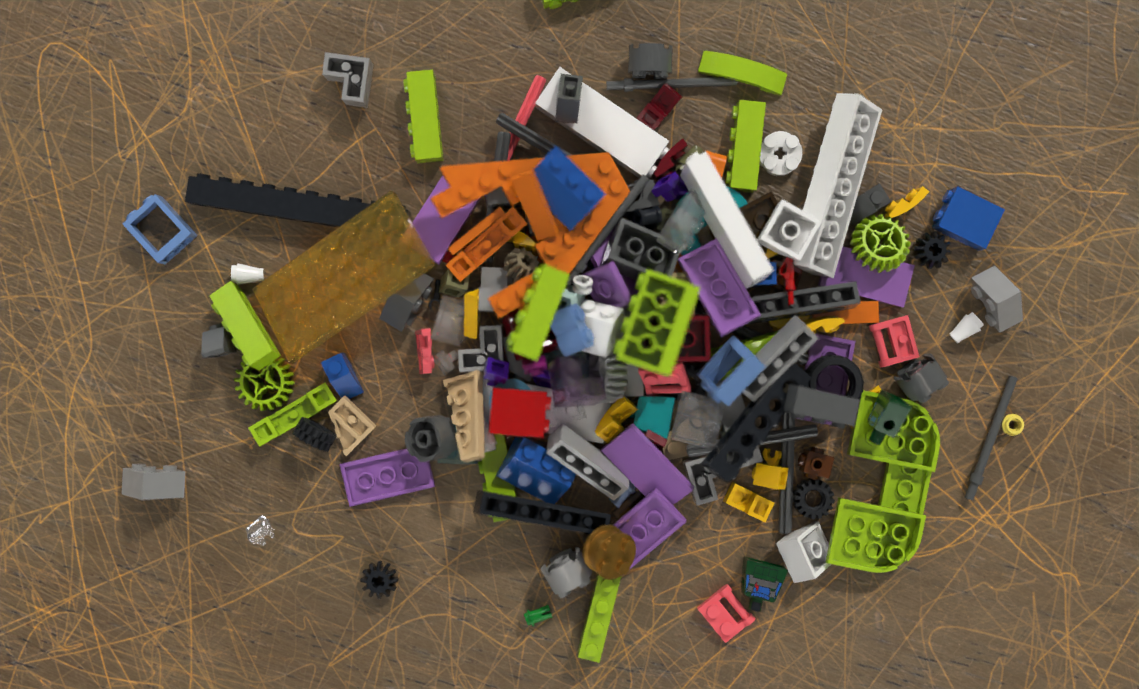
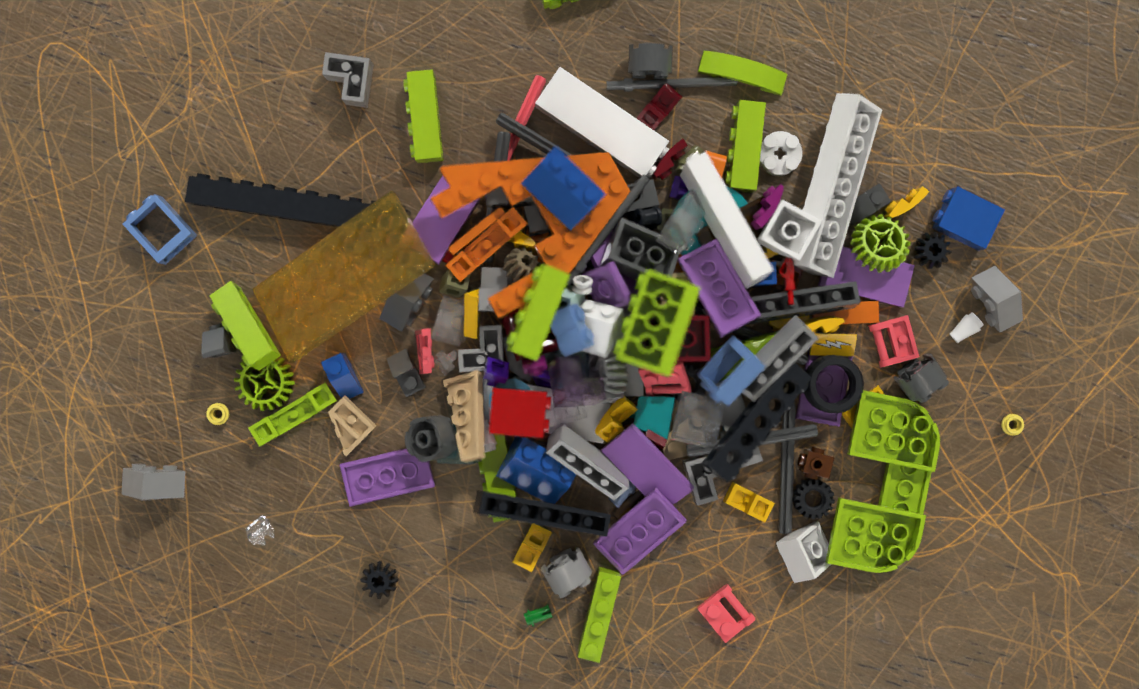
white cone [231,263,264,285] -> none
black tyre [293,417,337,452] -> none
black hand [429,279,443,310] -> none
orange tile [511,170,559,241] -> none
dark grey slope [555,74,583,123] -> none
pearl gold wheel [583,525,636,580] -> none
dark purple tile [651,171,680,202] -> none
torso [741,556,788,612] -> none
yellow brick [752,448,789,490] -> none
dark grey brick [783,384,860,429] -> none
dark green torso [867,390,912,445] -> none
dark grey bar [965,376,1018,501] -> none
none -> light yellow plate [207,403,229,425]
none -> dark grey slope [387,349,426,397]
none -> yellow slope [512,523,552,572]
none -> magenta slope [751,184,784,230]
none -> yellow slope [809,333,857,356]

